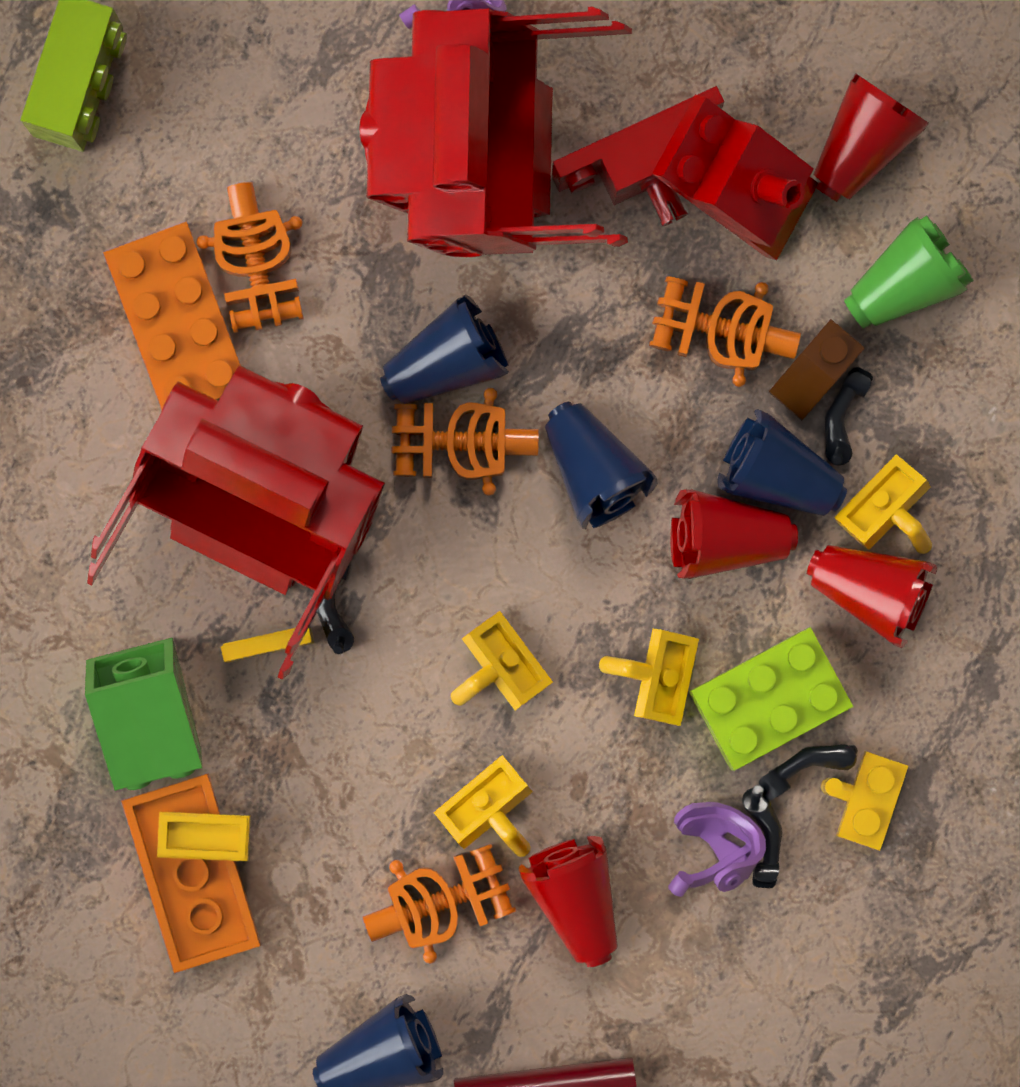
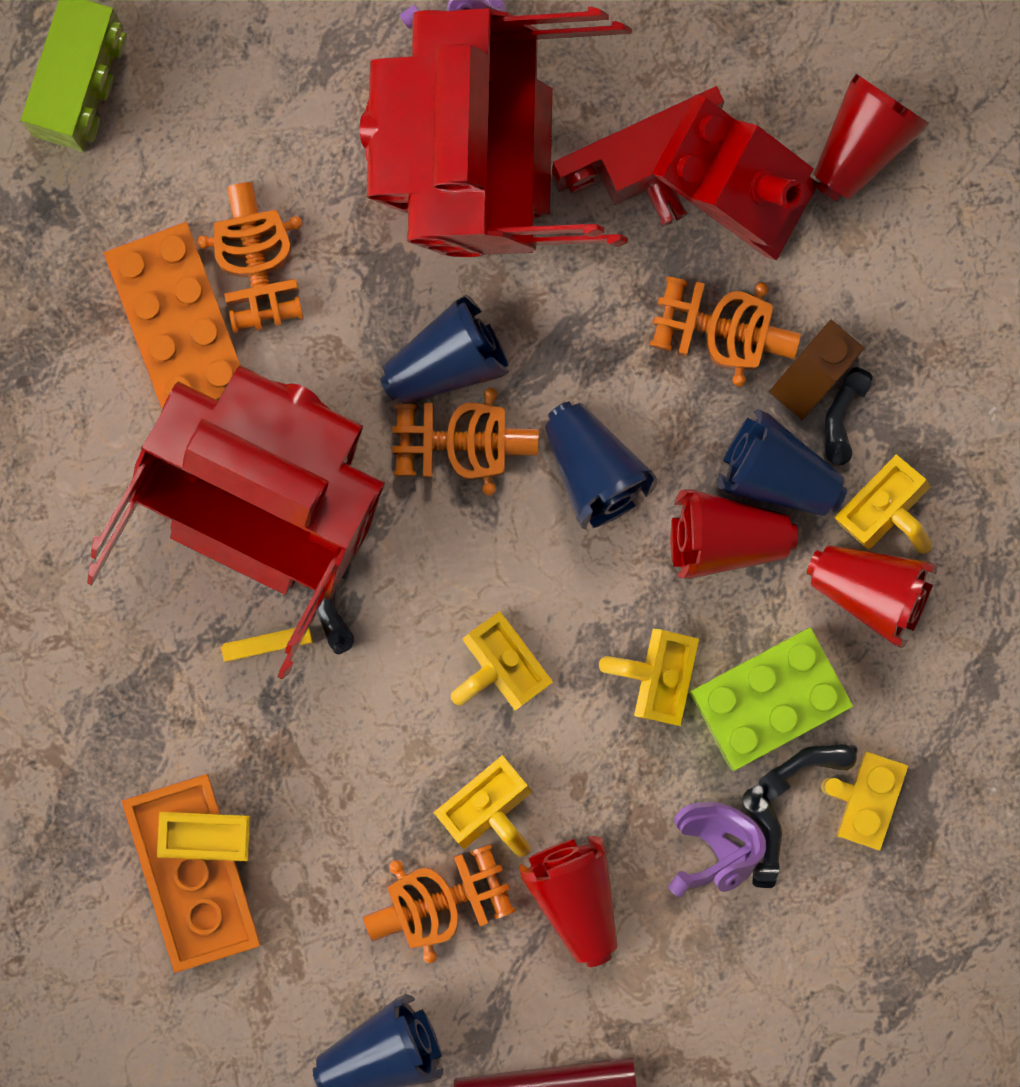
bright green slope [85,637,202,791] -> none
bright green cone [844,215,974,329] -> none

